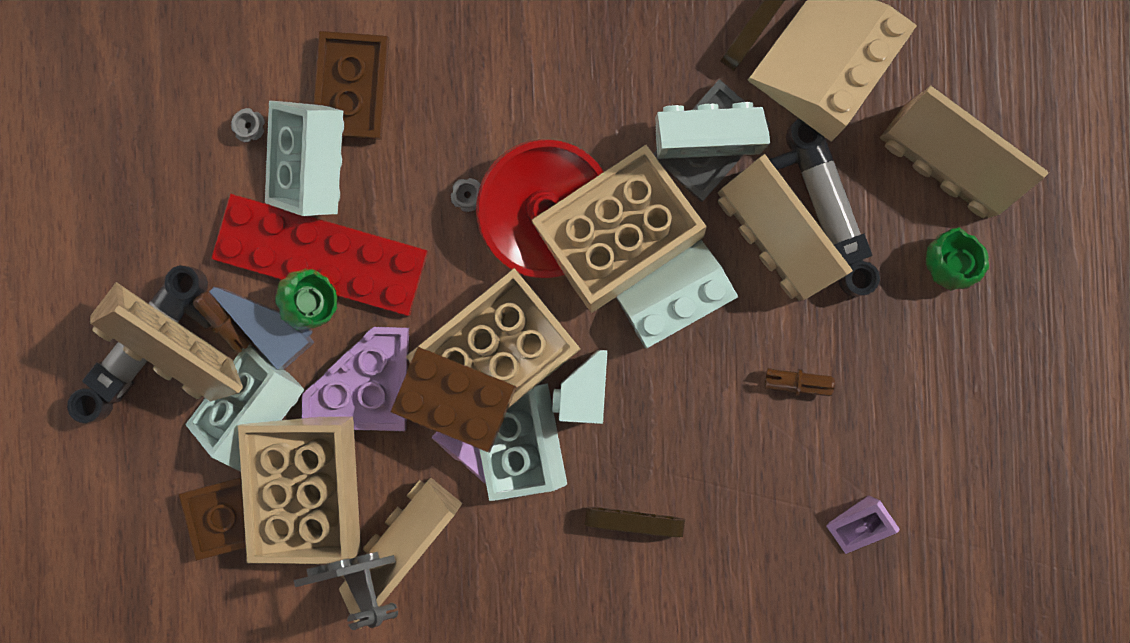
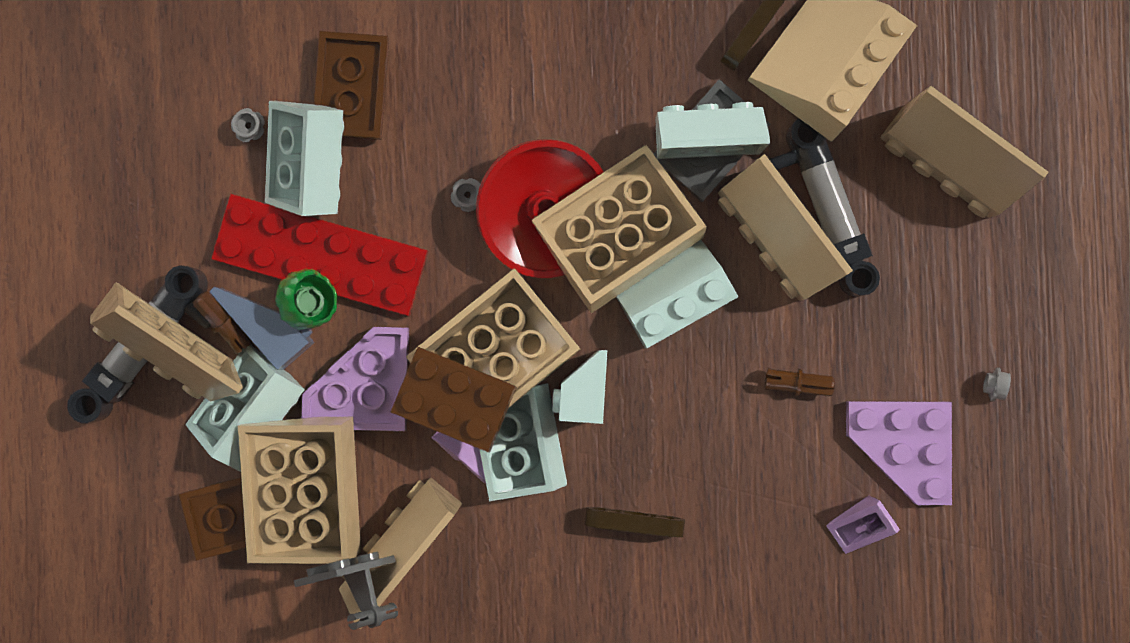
green hair [925,227,989,291] -> none
none -> lavender plate [846,401,952,505]
none -> light grey plate [983,368,1011,401]

